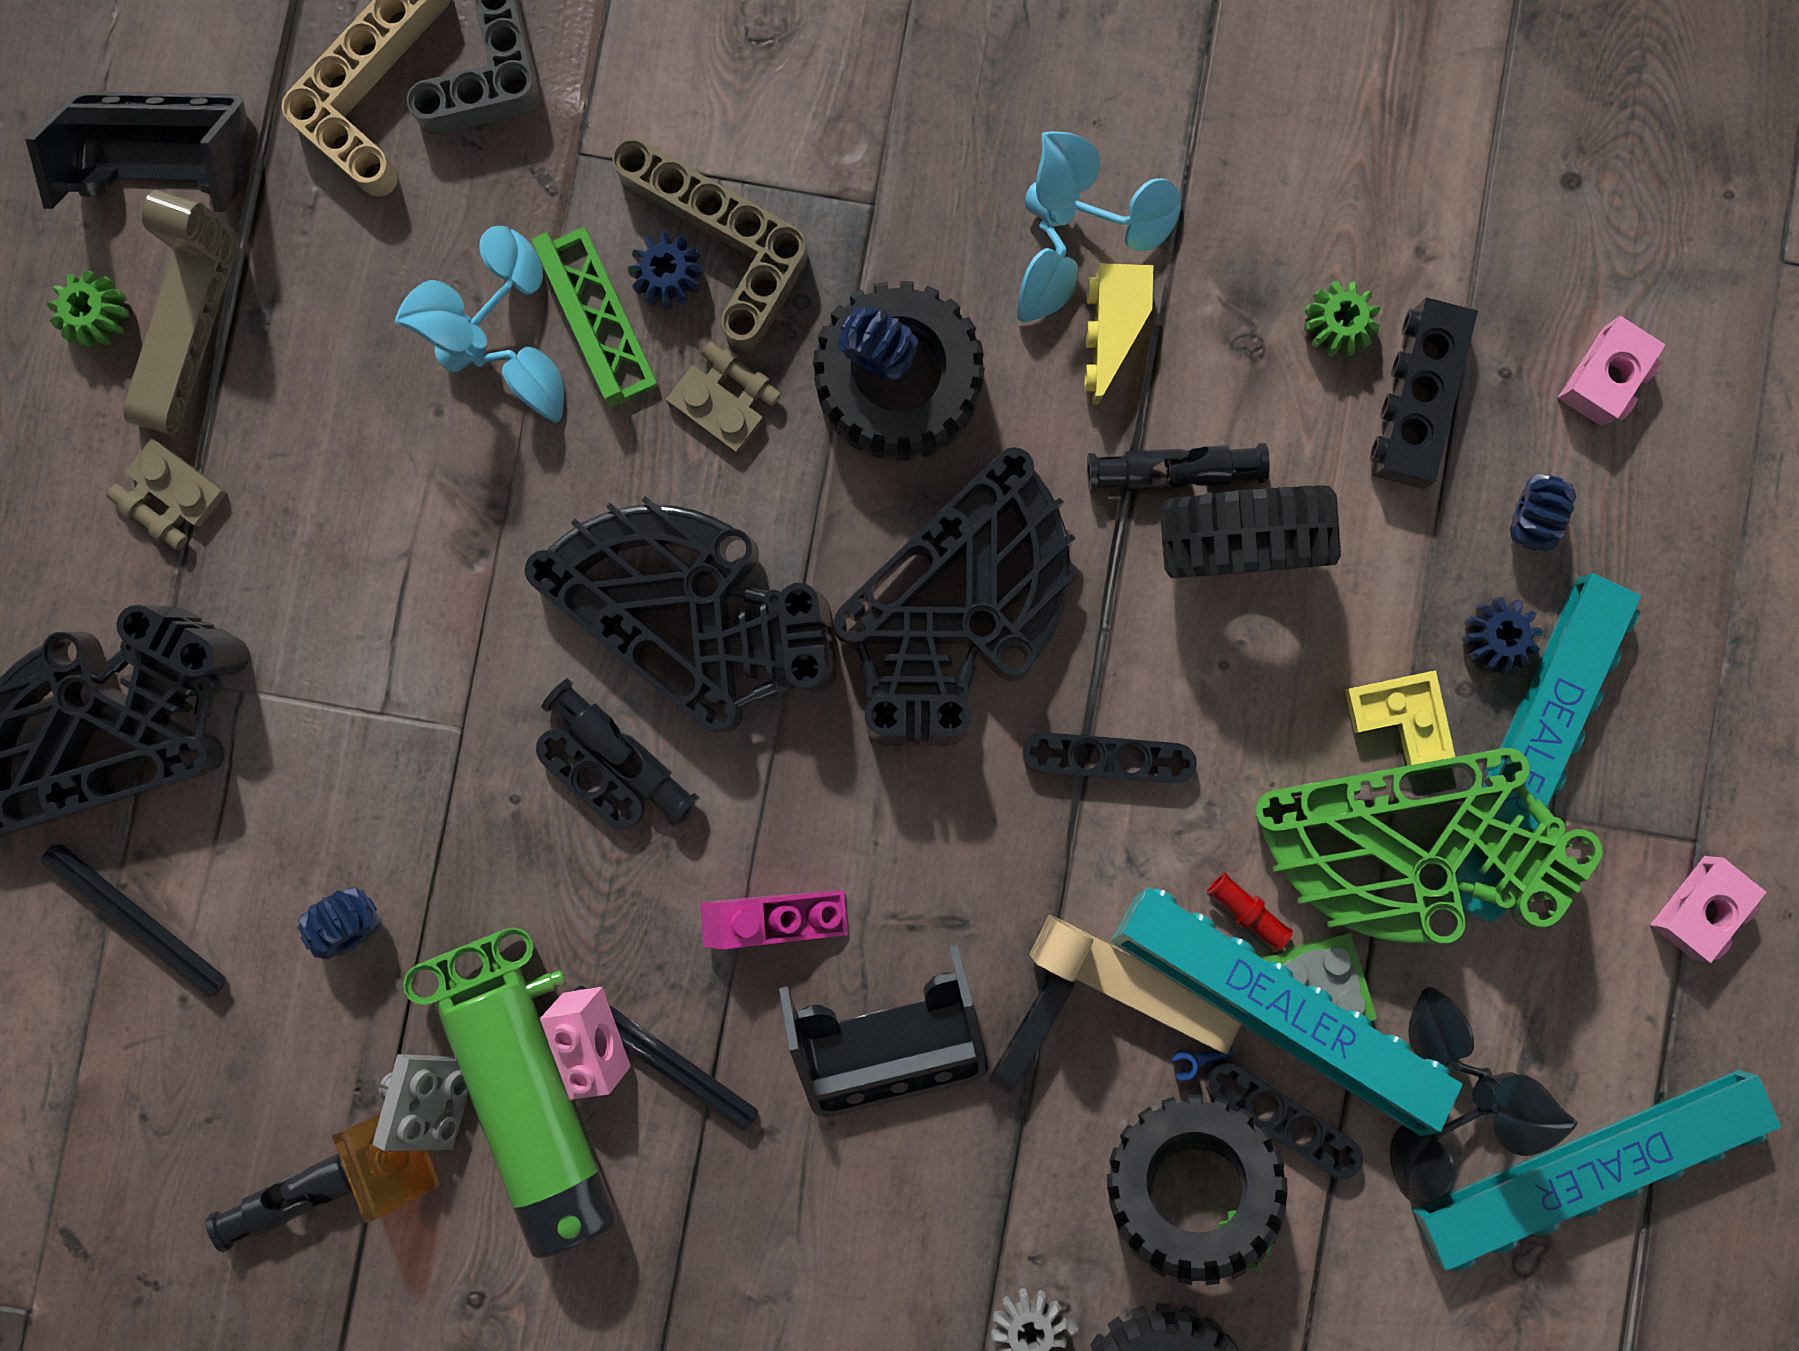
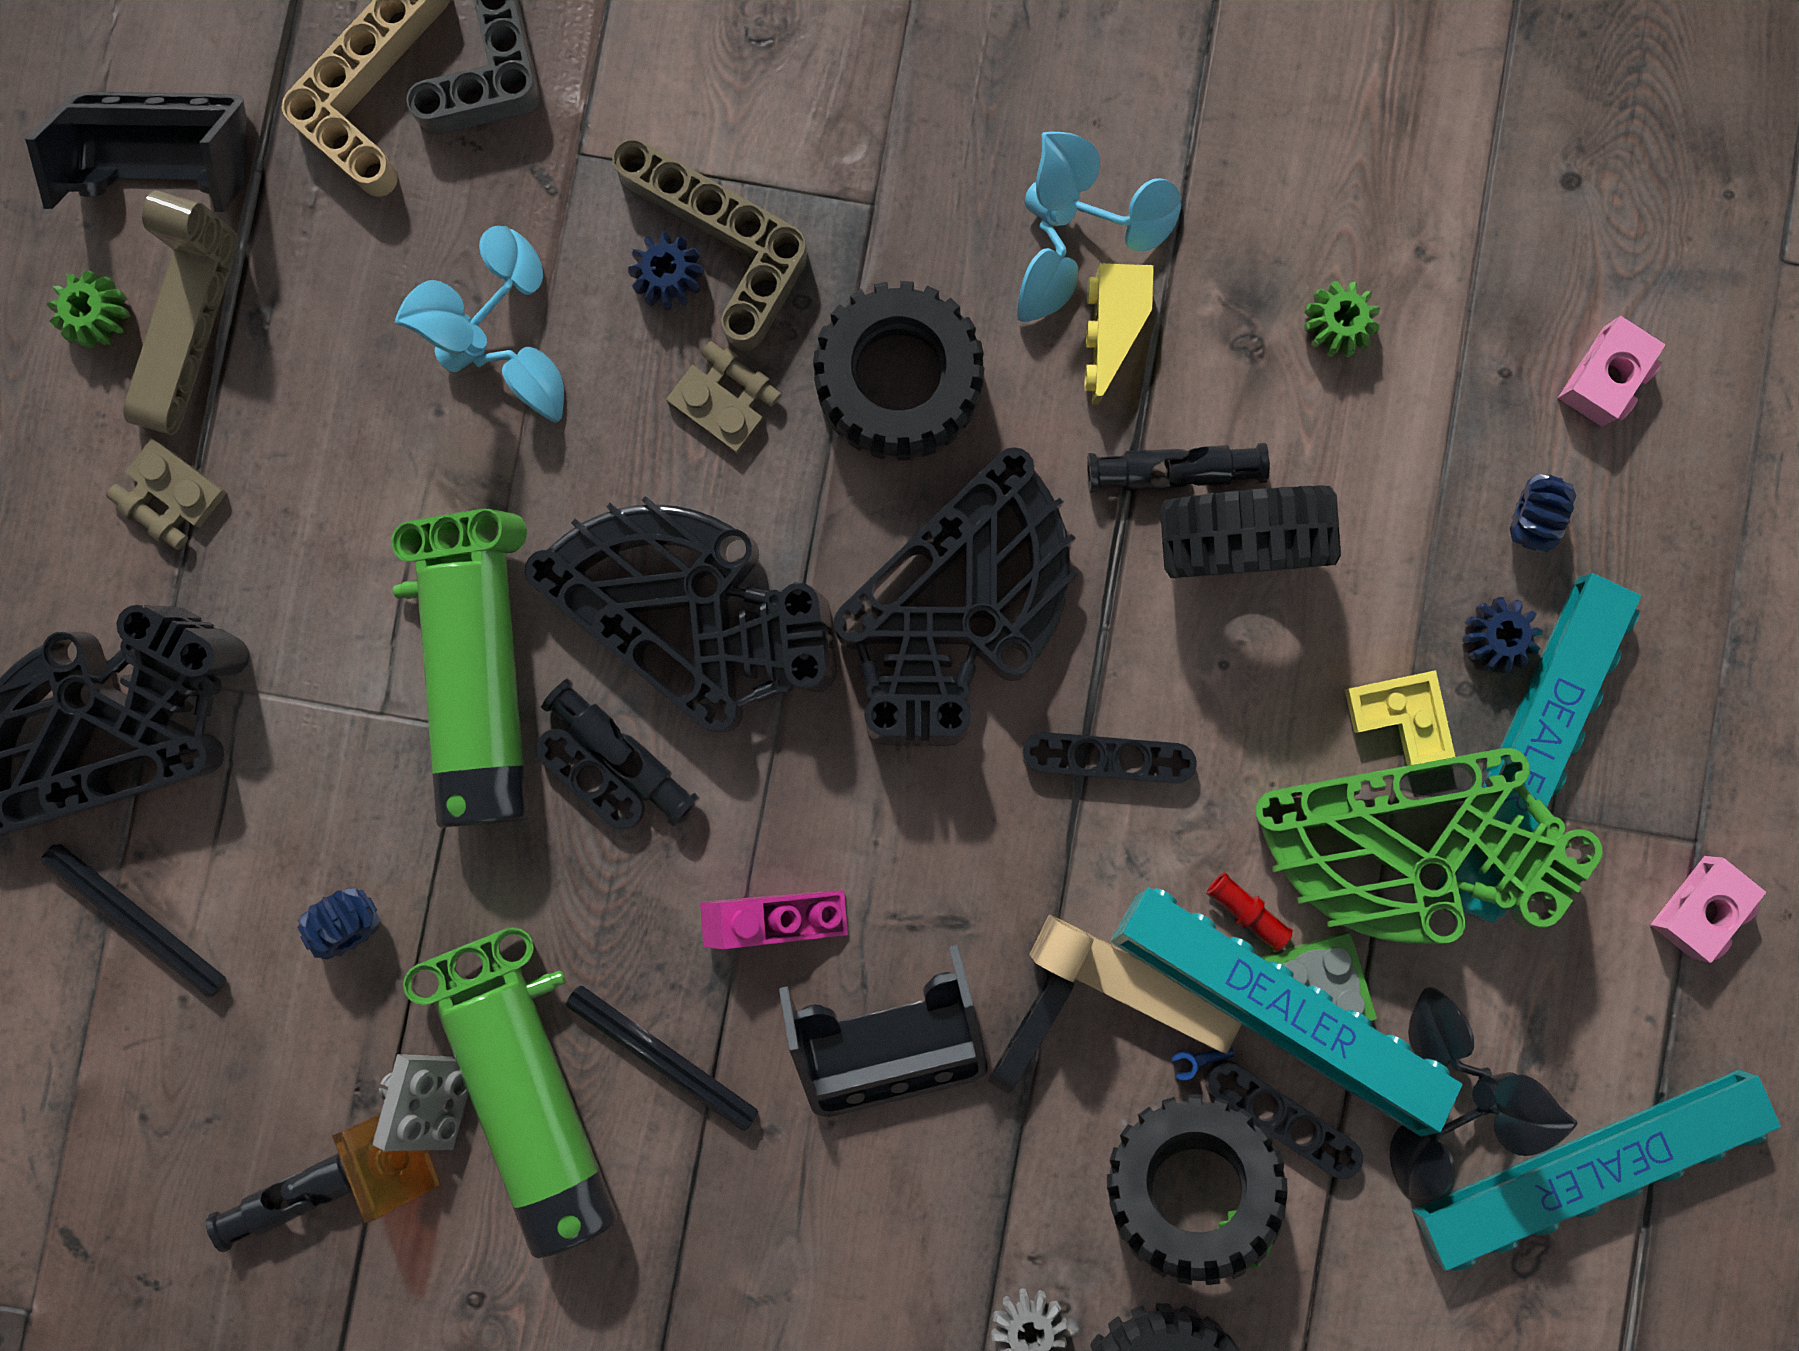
bright green fence [531,226,659,408] -> none
bright pink brick [540,987,631,1100] -> none
dark blue gear [837,306,919,379] -> none
black brick [1370,297,1478,489] -> none
none -> bright green piece [391,509,528,828]

